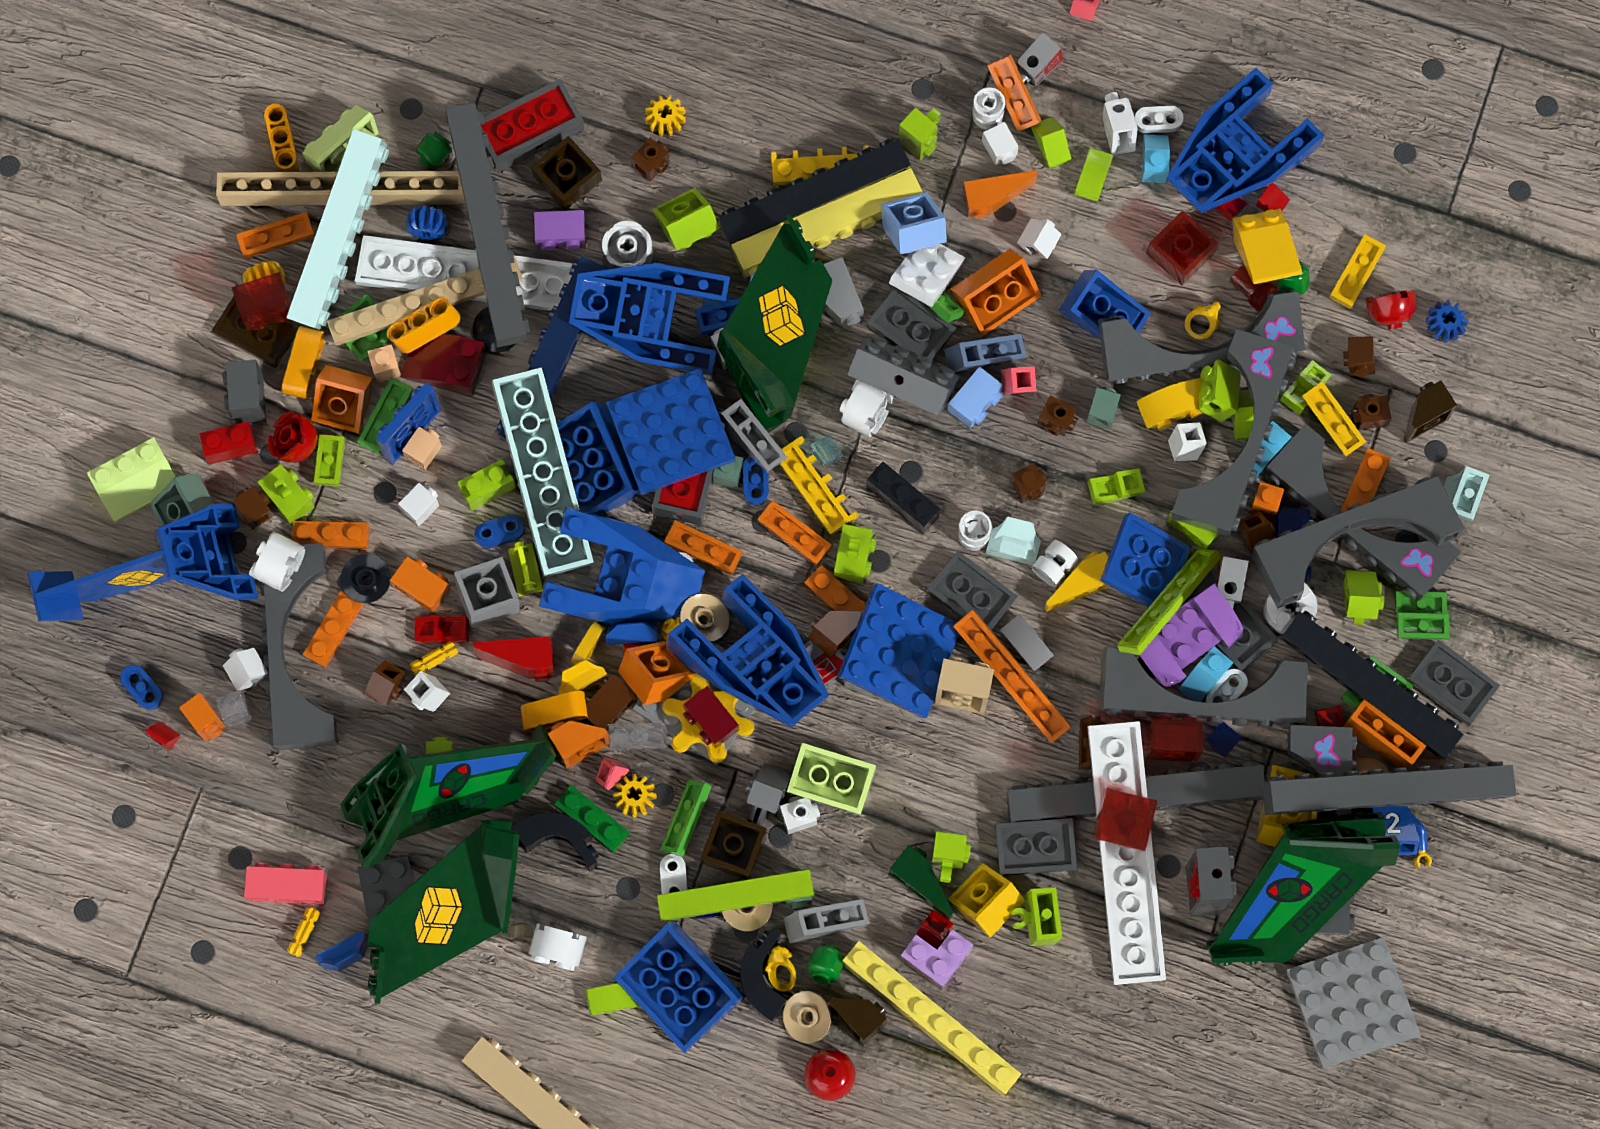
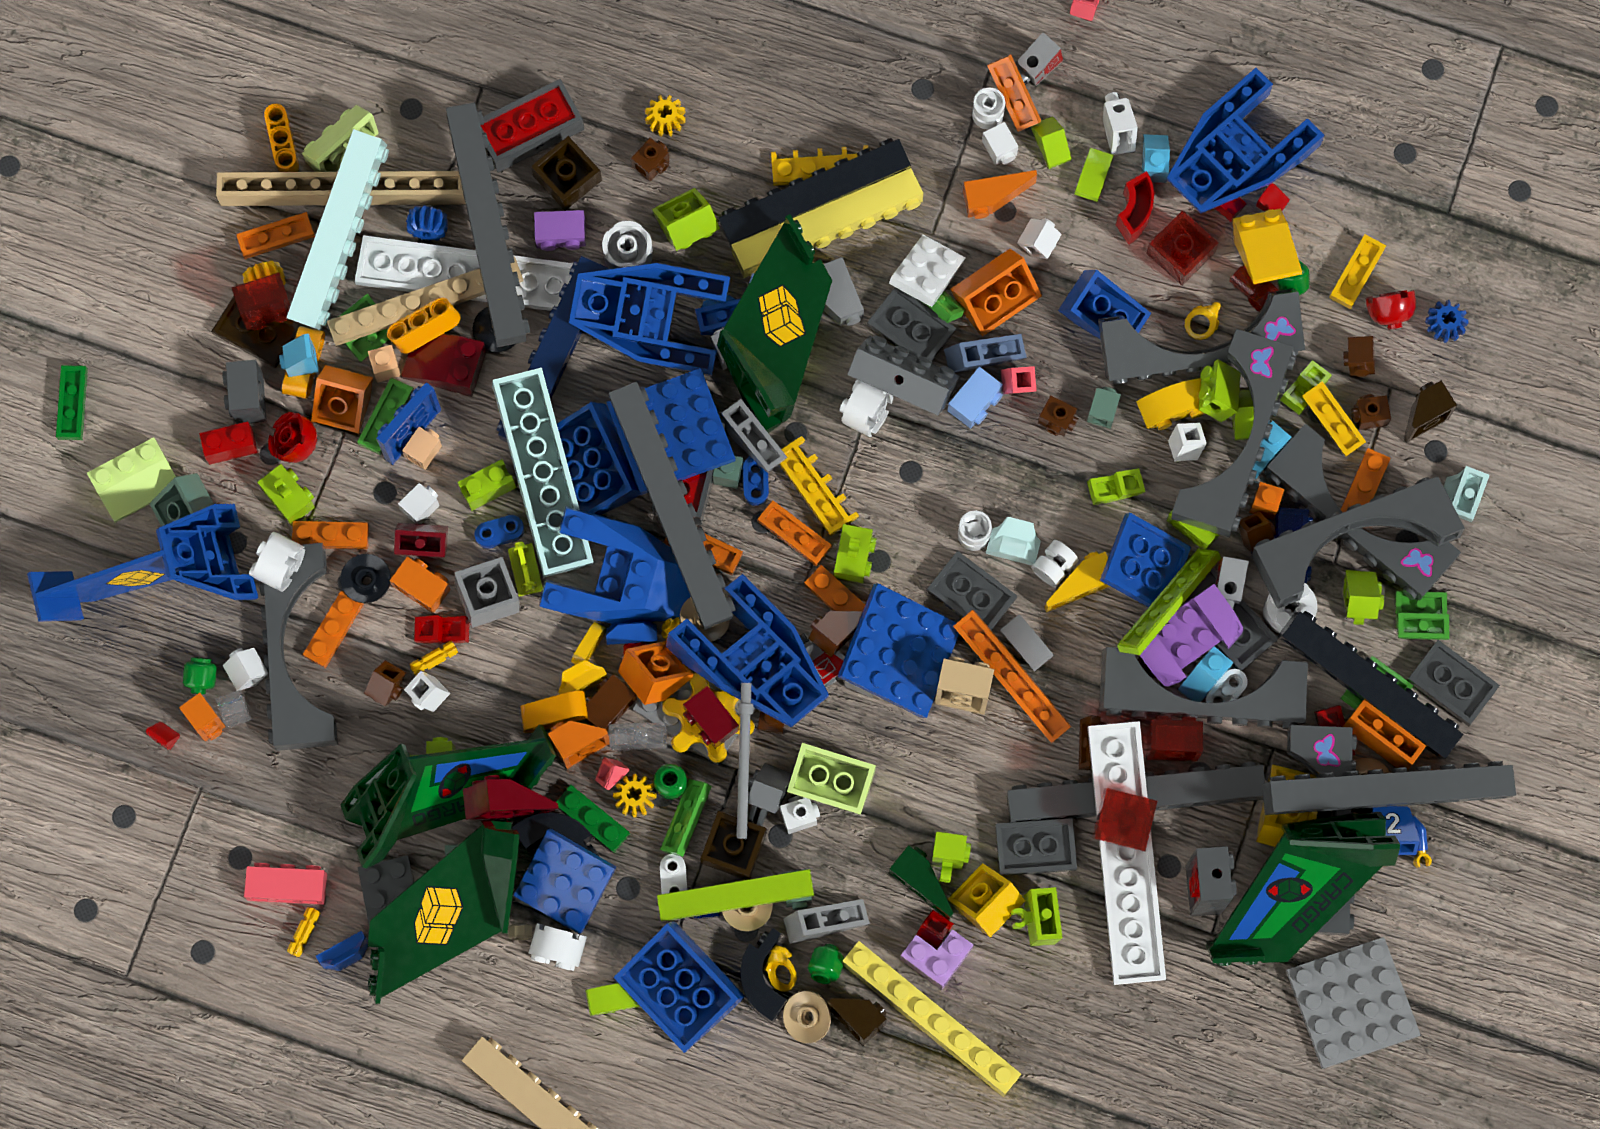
blue plate [120,665,163,710] -> none
reddish brown brick [233,486,273,530] -> none
lime plate [314,434,345,487] -> none
green head [416,131,452,169] -> none
red slope [473,636,555,682] -> none
red cylinder [804,1048,856,1102] -> none
clear light blue tile [809,436,843,467] -> none
black brick [866,461,940,534] -> none
light blue brick [881,192,947,254] -> none
lime brick [898,107,941,160] -> none
reddish brown brick [1010,463,1047,503] -> none
white plate [1135,106,1184,133] -> none
clear blue tile [1205,721,1242,758] -> none
none -> green plate [56,365,88,440]
none -> green head [183,657,217,694]
none -> medium azure slope [279,334,319,377]
none -> dark red brick [394,522,448,558]
none -> dark red slope [463,775,558,820]
none -> blue plate [514,828,616,934]
none -> dark grey brick [609,382,736,630]
none -> green head [654,764,687,799]
none -> light grey bar [737,683,753,839]
none -> reddish brown plate [757,711,784,734]
none -> red brick [1116,171,1154,245]

